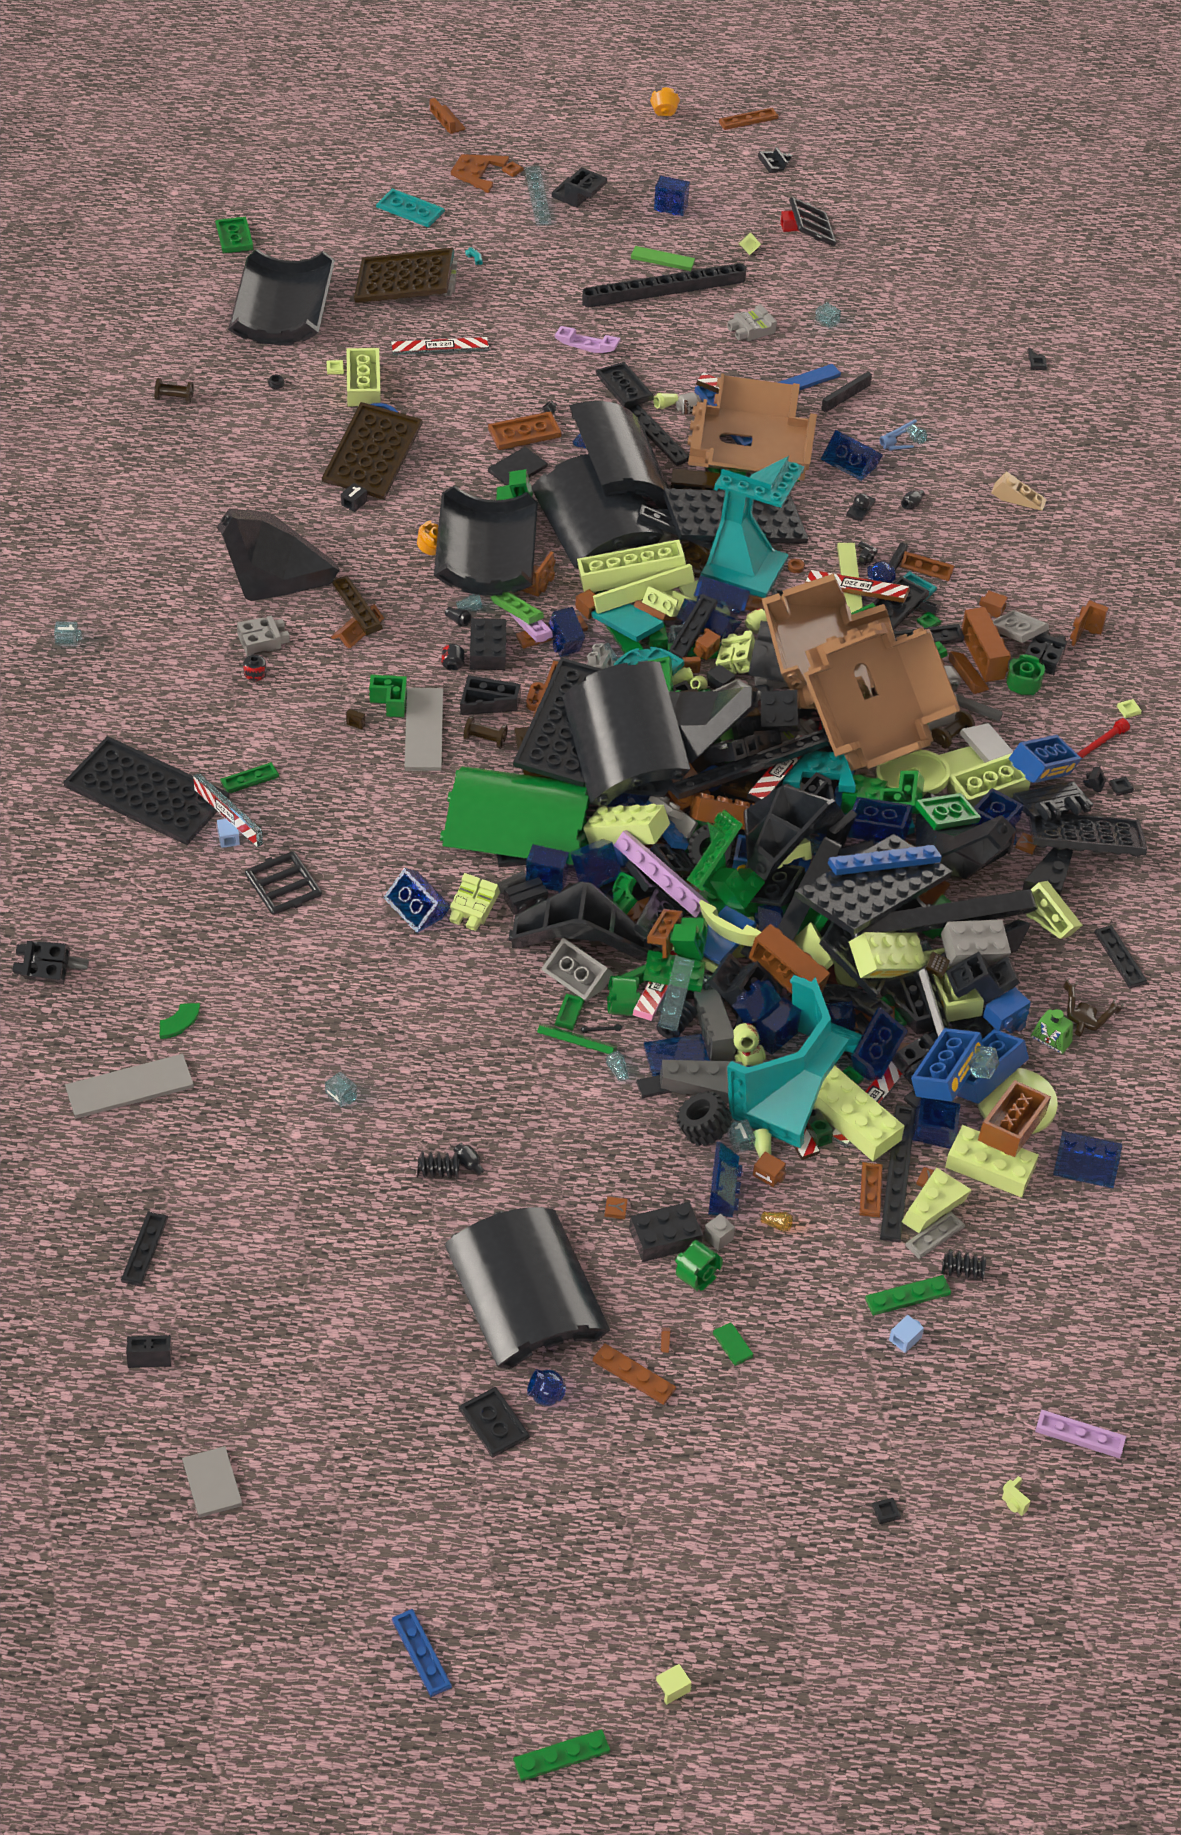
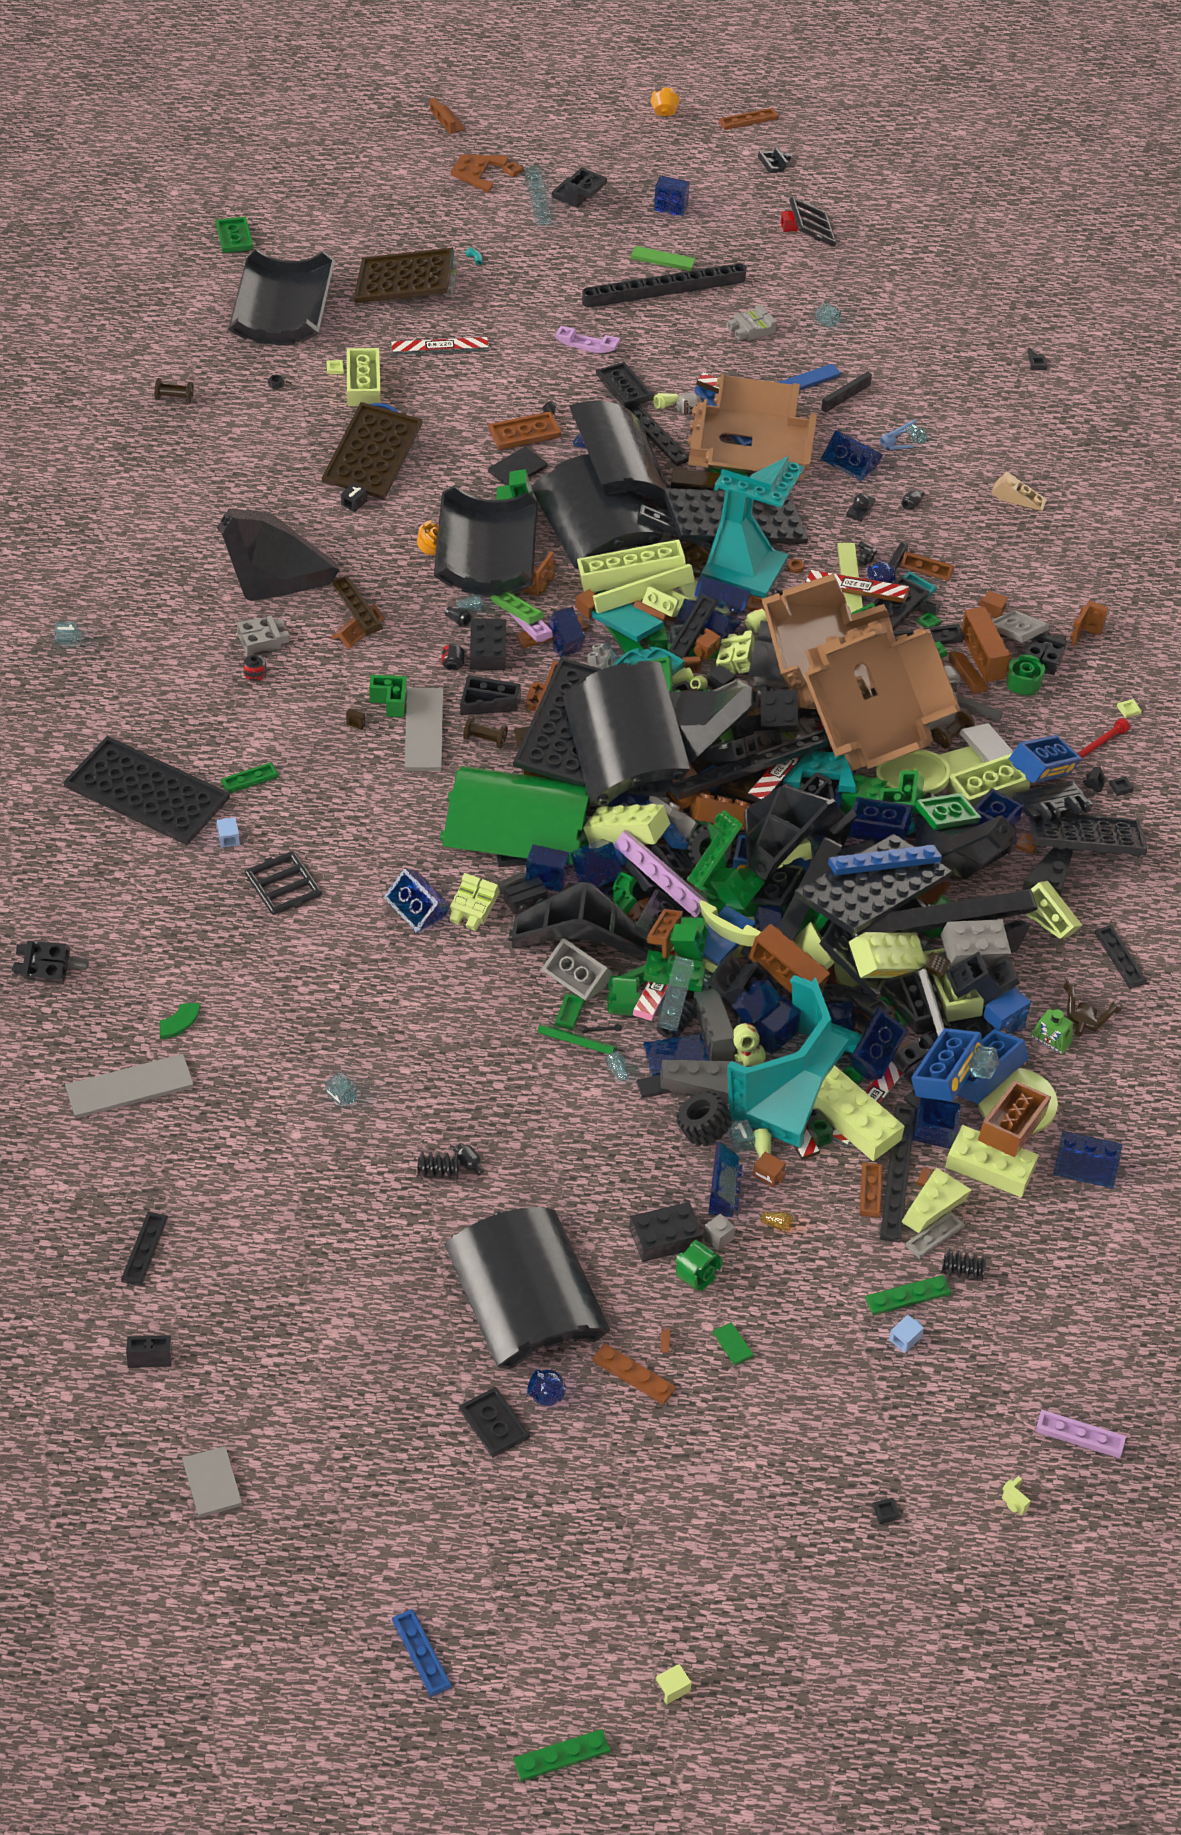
tile [193,773,263,847] -> none
teal tile [376,188,445,228] -> none
dark orange tile [605,1196,628,1219] -> none
yellowish green panel [738,233,761,255] -> none

